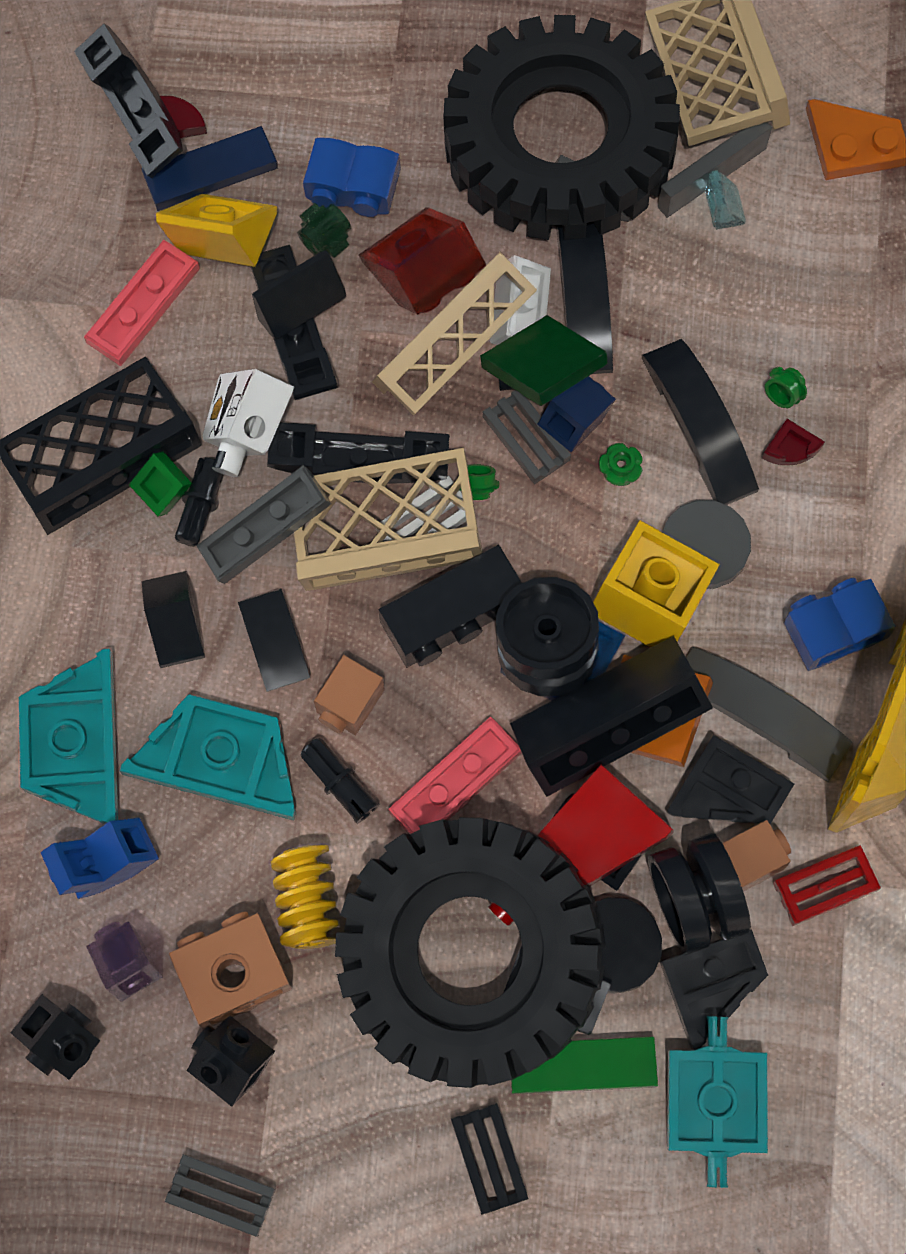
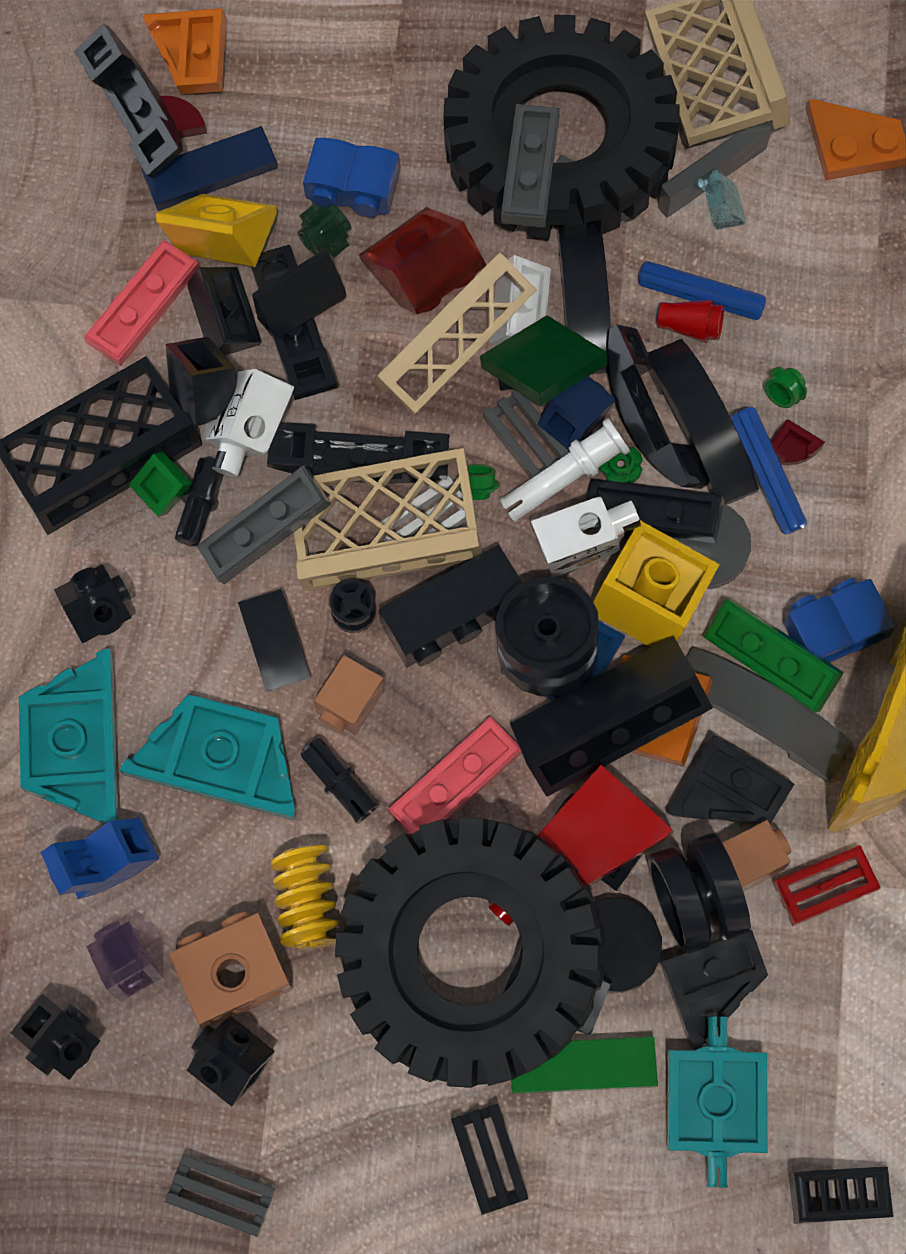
black slope [141,571,205,668] -> none
none -> black brick [54,564,132,644]
none -> orange wing [144,8,227,94]
none -> black brick [165,336,236,426]
none -> black slope [187,267,262,355]
none -> black wheel [329,579,376,633]
none -> white pin [499,418,631,523]
none -> dark grey tile [501,104,560,227]
none -> white torso [531,497,641,578]
none -> black tile [586,479,725,543]
none -> black slope [608,324,709,489]
none -> blue axle [638,261,766,320]
none -> red cone [658,300,724,343]
none -> green tile [703,598,844,712]
none -> blue axle [732,407,807,535]
none -> black slope [789,1166,894,1224]

